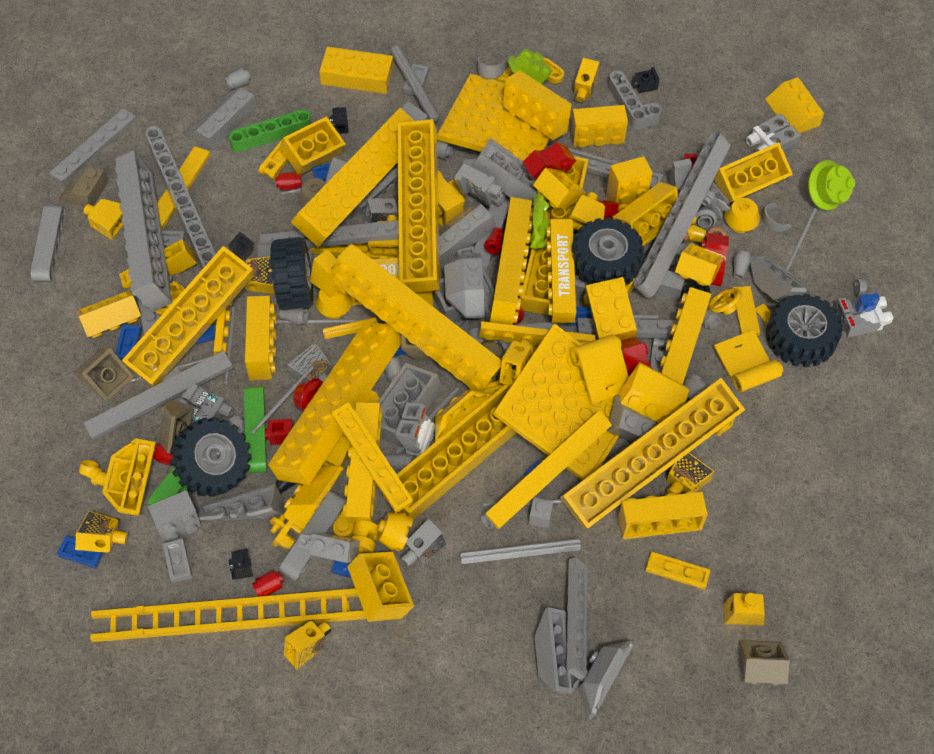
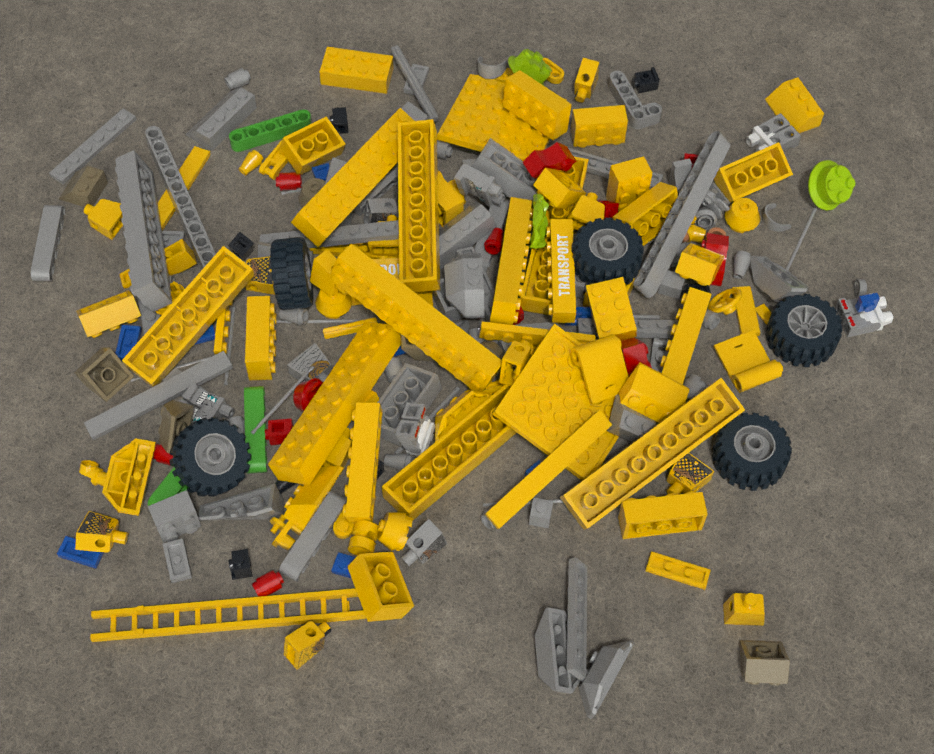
light grey hinge [298,532,360,563] -> none
yellow plate [331,403,414,513] -> none
light grey axle [460,538,581,564] -> none
none -> yellow cone [238,150,264,176]
none -> black wheel [712,412,792,491]

